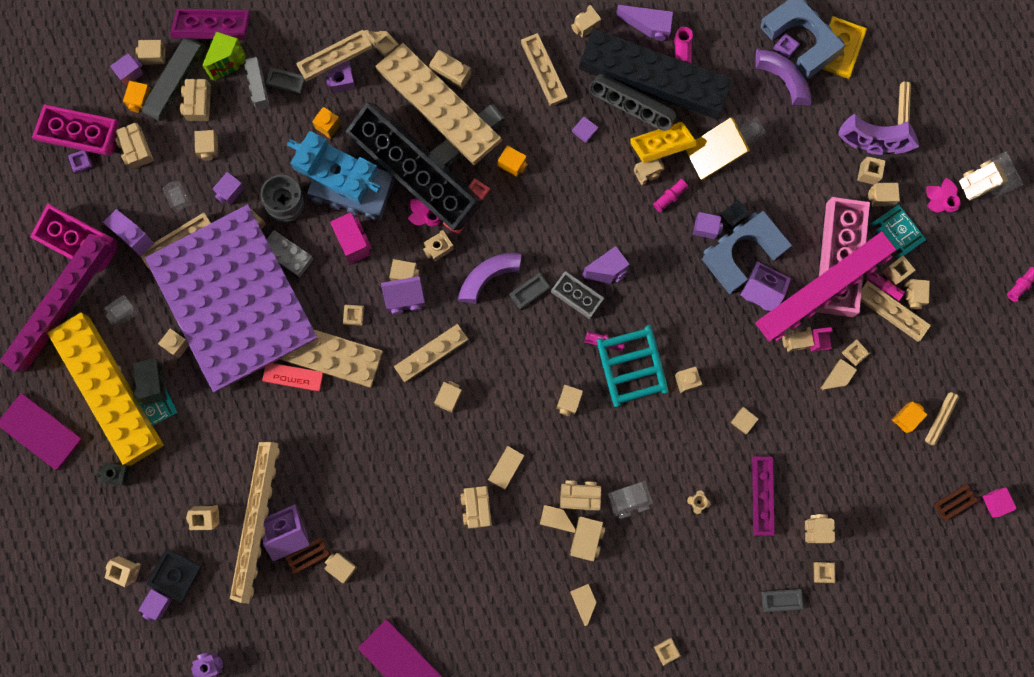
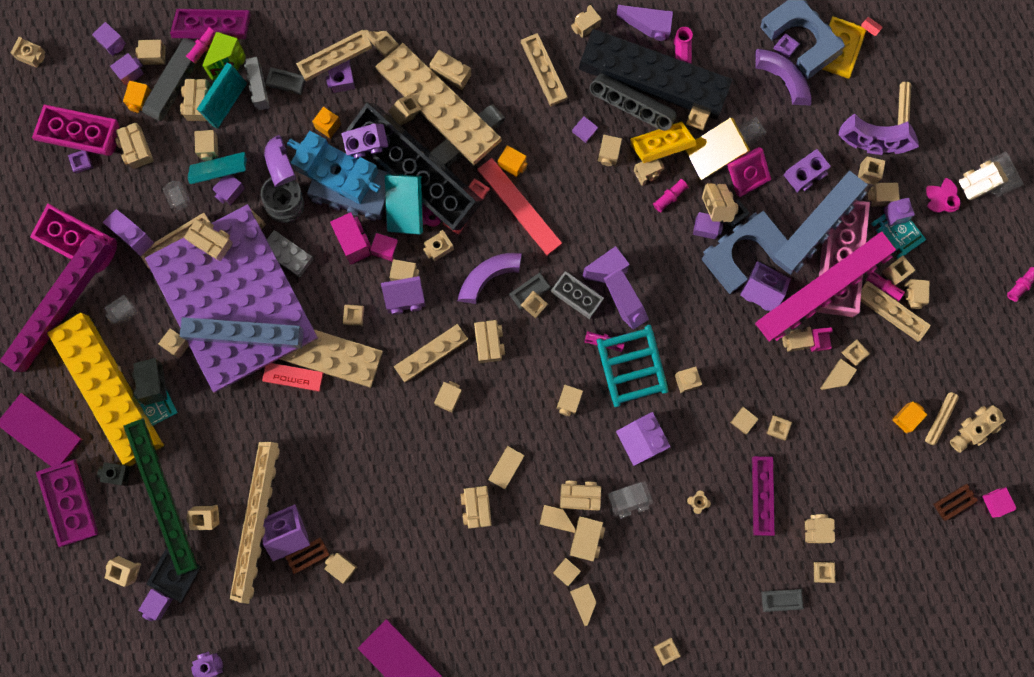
none -> tan brick [11,37,45,68]
none -> magenta tile [36,459,99,547]
none -> medium lavender brick [92,22,126,56]
none -> dark green tile [123,418,198,575]
none -> sand blue brick [180,317,304,349]
none -> tan brick [184,219,233,261]
none -> dark pink pin [186,27,216,64]
none -> teal tile [188,152,247,184]
none -> teal tile [197,63,247,129]
none -> medium lavender brick [264,135,297,187]
none -> medium lavender brick [342,123,388,159]
none -> dark pink panel [370,233,398,261]
none -> teal tile [385,174,423,234]
none -> tan brick [389,94,422,125]
none -> tan brick [474,320,505,363]
none -> coral tile [477,158,562,256]
none -> tan tile [521,291,548,318]
none -> tan tile [553,558,581,586]
none -> tan brick [598,135,622,166]
none -> medium lavender slope [604,268,649,330]
none -> medium lavender slope [616,412,670,466]
none -> tan tile [686,106,710,130]
none -> tan brick [702,184,738,222]
none -> dark pink tile [727,147,771,197]
none -> tan tile [767,416,792,441]
none -> sand blue brick [773,171,868,275]
none -> medium lavender brick [784,149,831,192]
none -> coral tile [861,17,883,36]
none -> medium lavender brick [883,198,914,226]
none -> tan brick [950,405,1006,453]

